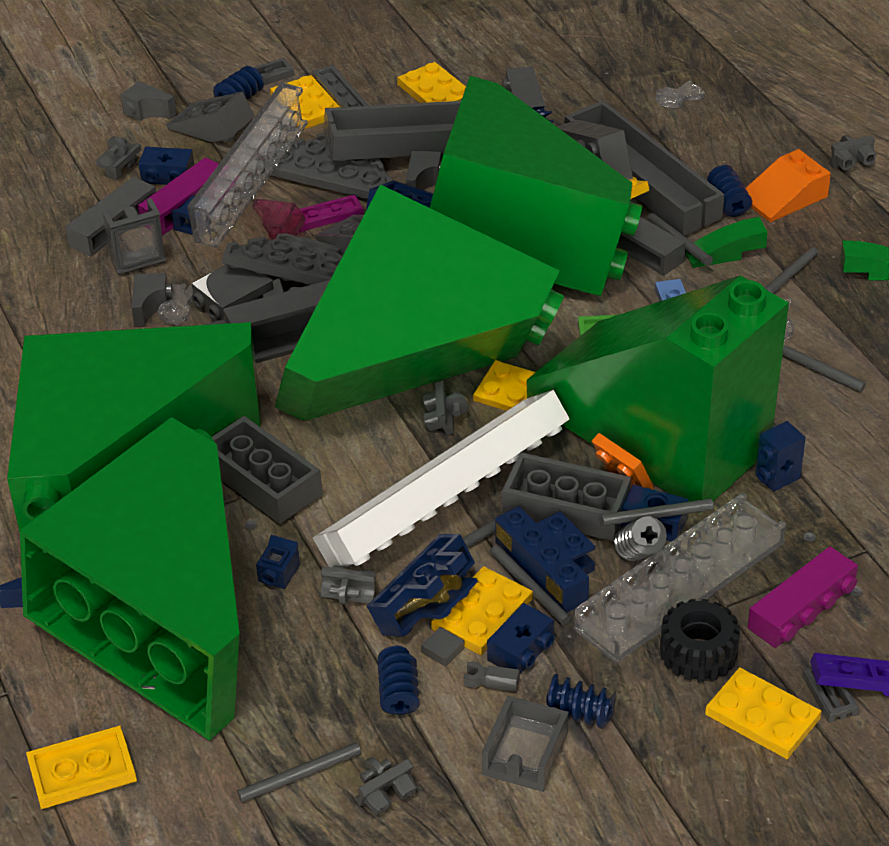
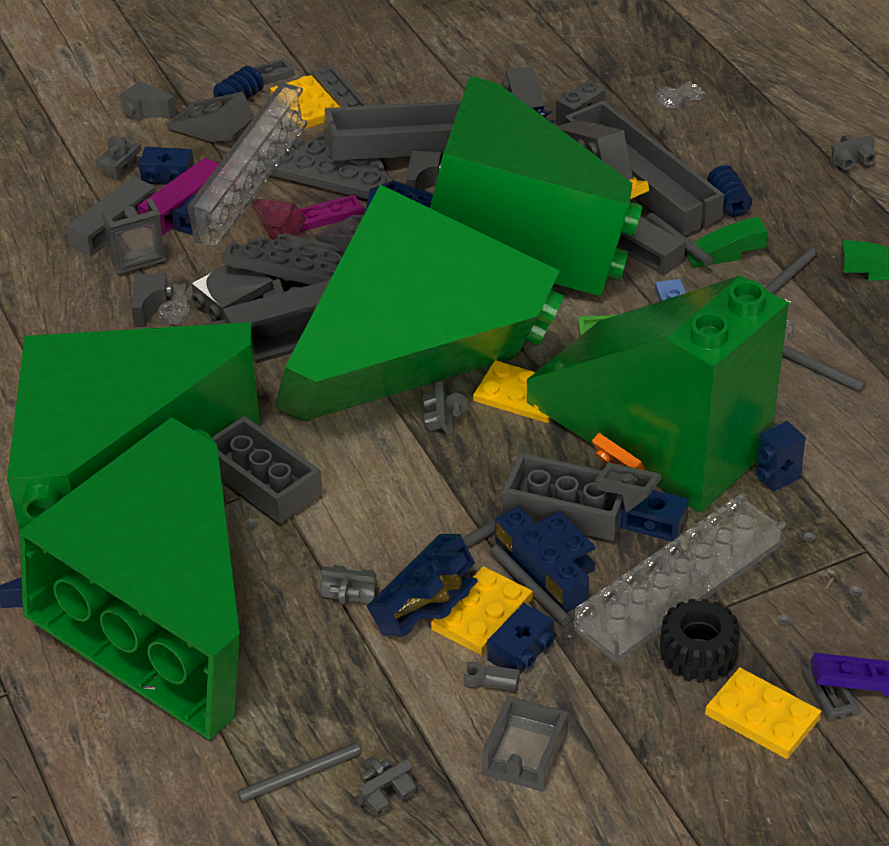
yellow plate [26,725,137,809] -> none
dark blue window [256,535,300,589] -> none
white piece [312,390,569,568] -> none
dark blue piece [377,645,420,715] -> none
yellow plate [397,62,466,103] -> none
dark grey tile [421,627,465,666] -> none
dark blue piece [546,674,616,729] -> none
dark grey bar [599,498,714,526] -> none
dark grey piece [614,516,667,561] -> none
orange slope [745,149,831,223] -> none
magenta brick [747,546,858,648] -> none
none -> dark grey brick [556,80,606,125]
none -> dark grey slope [595,462,661,512]

